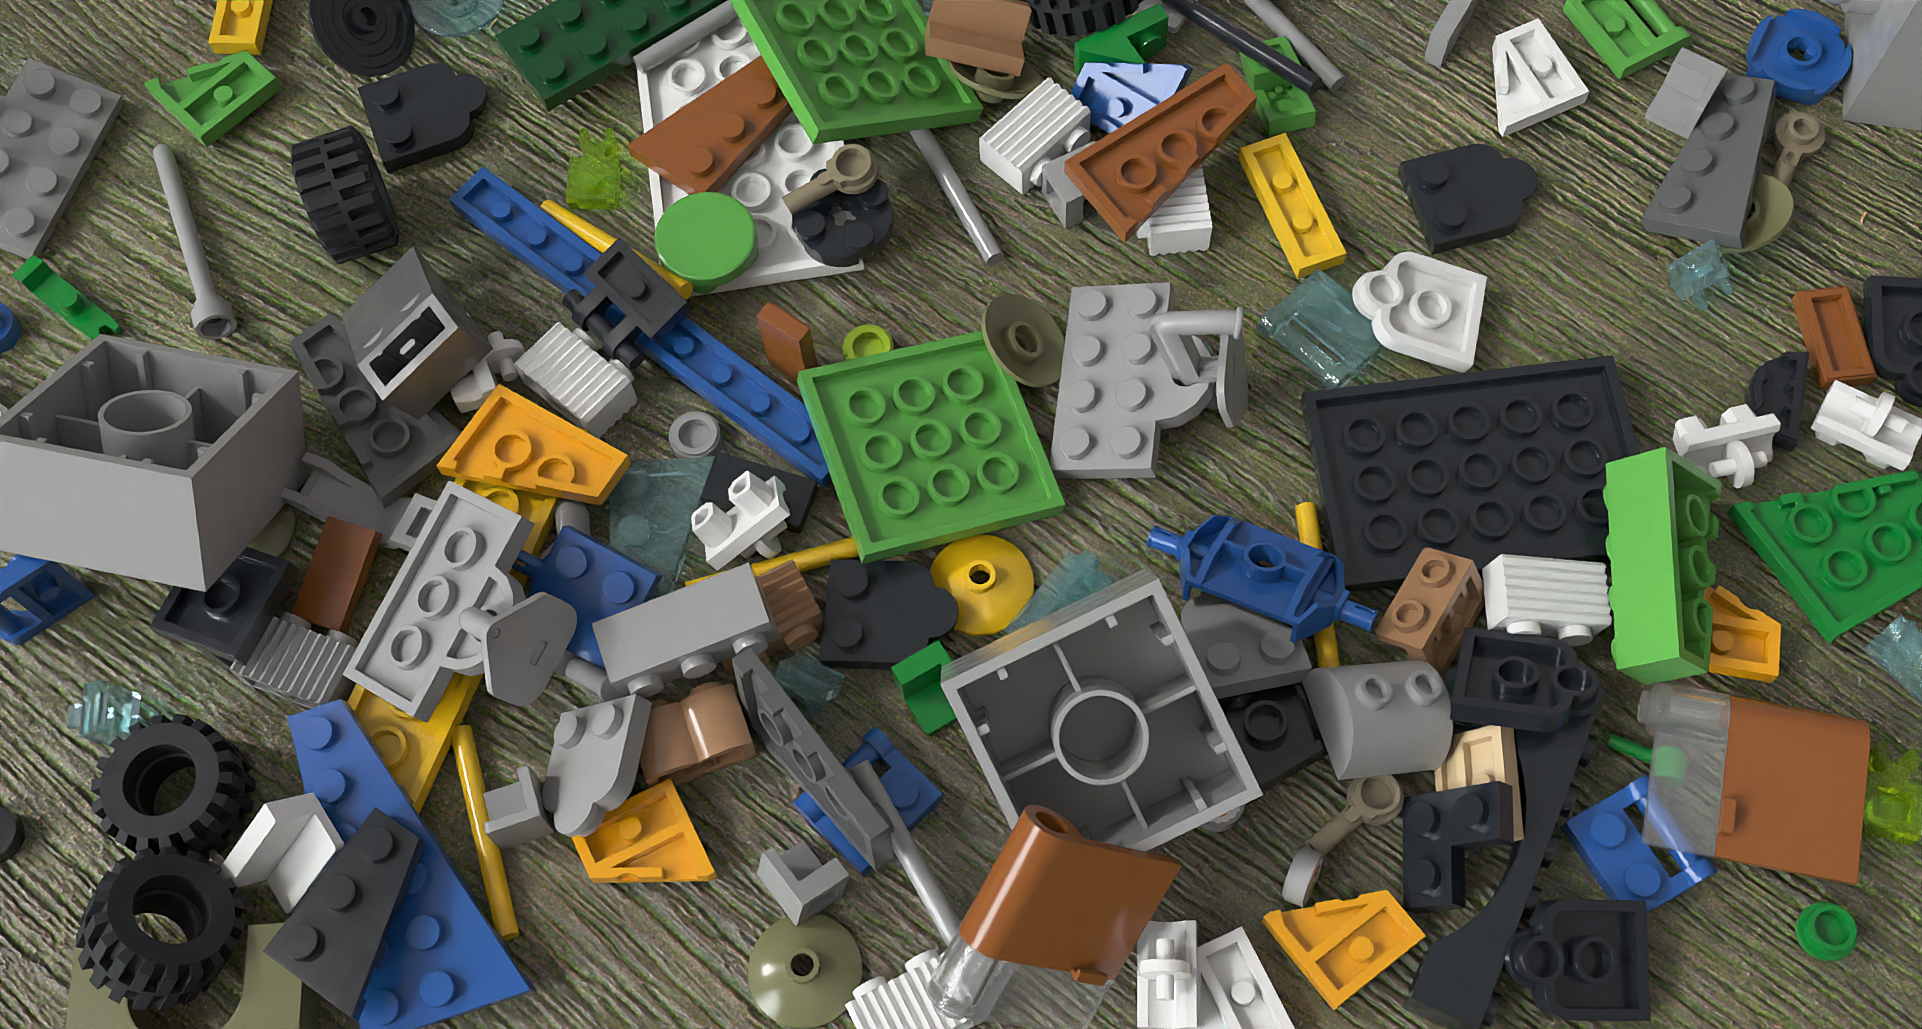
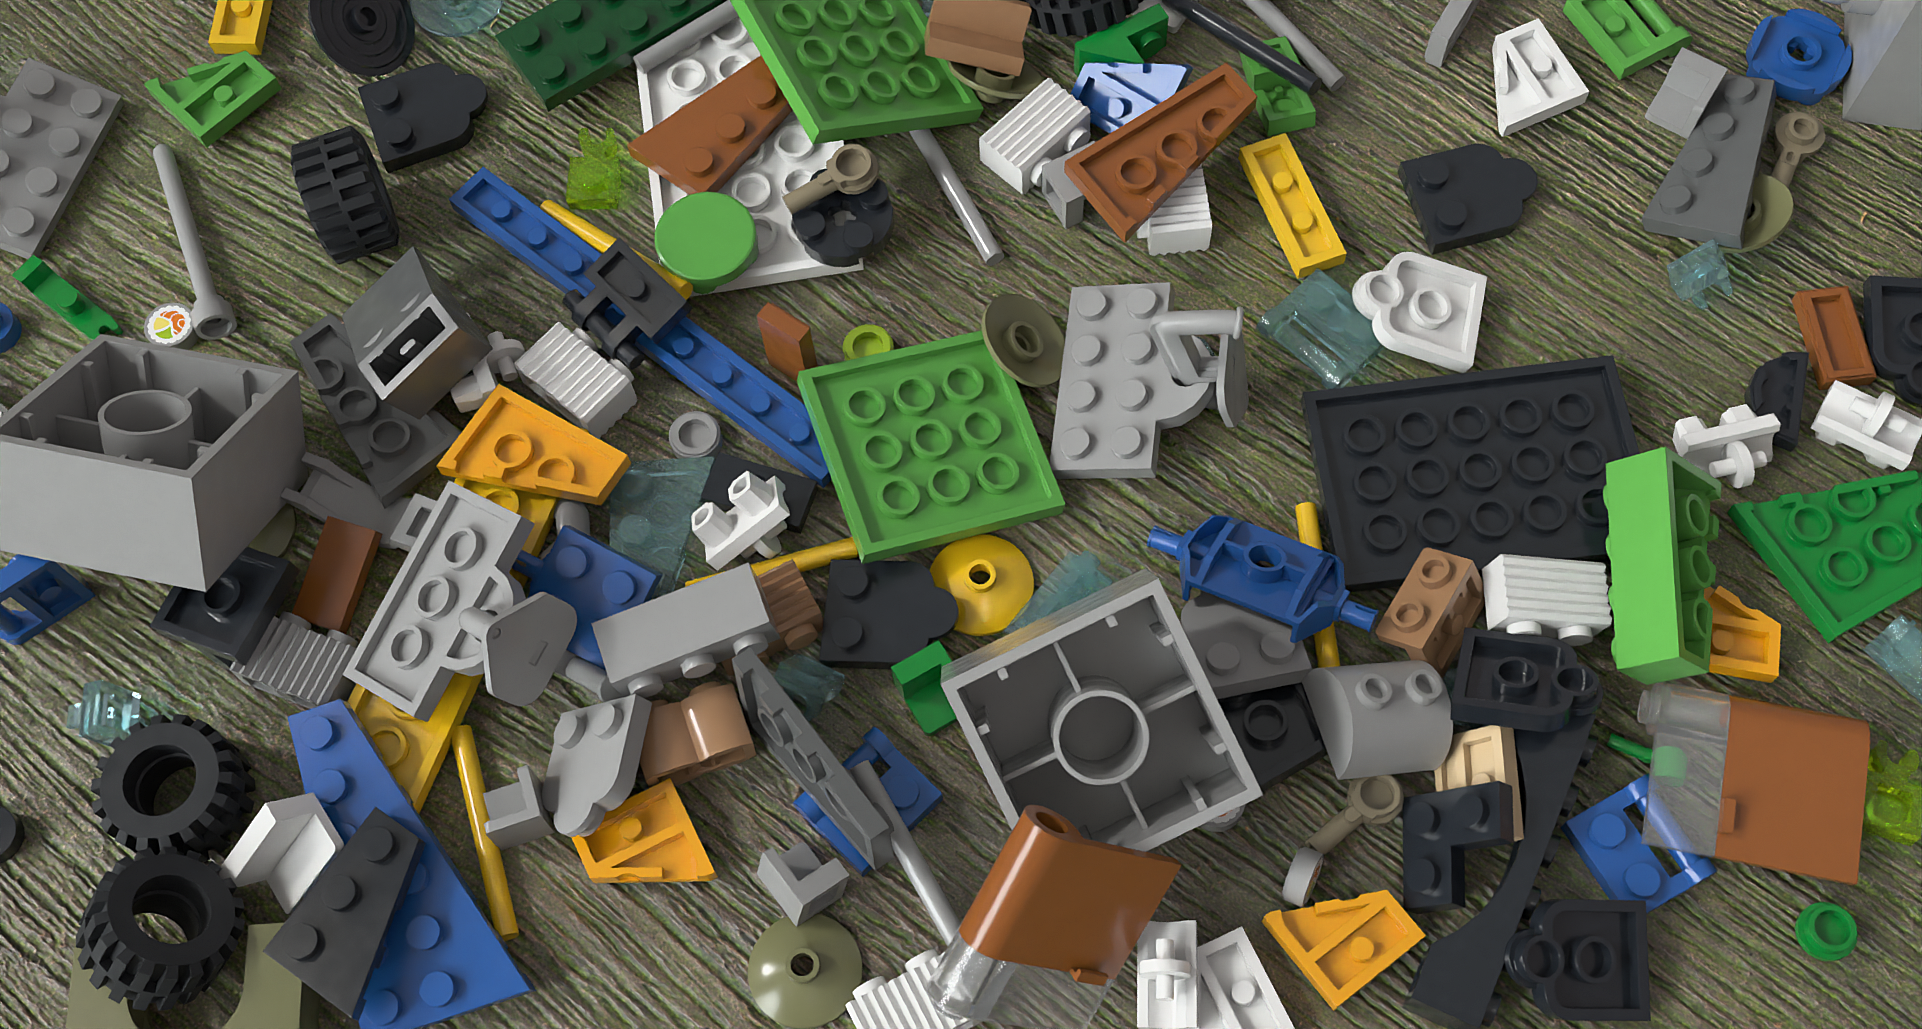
none -> tile [144,302,199,350]

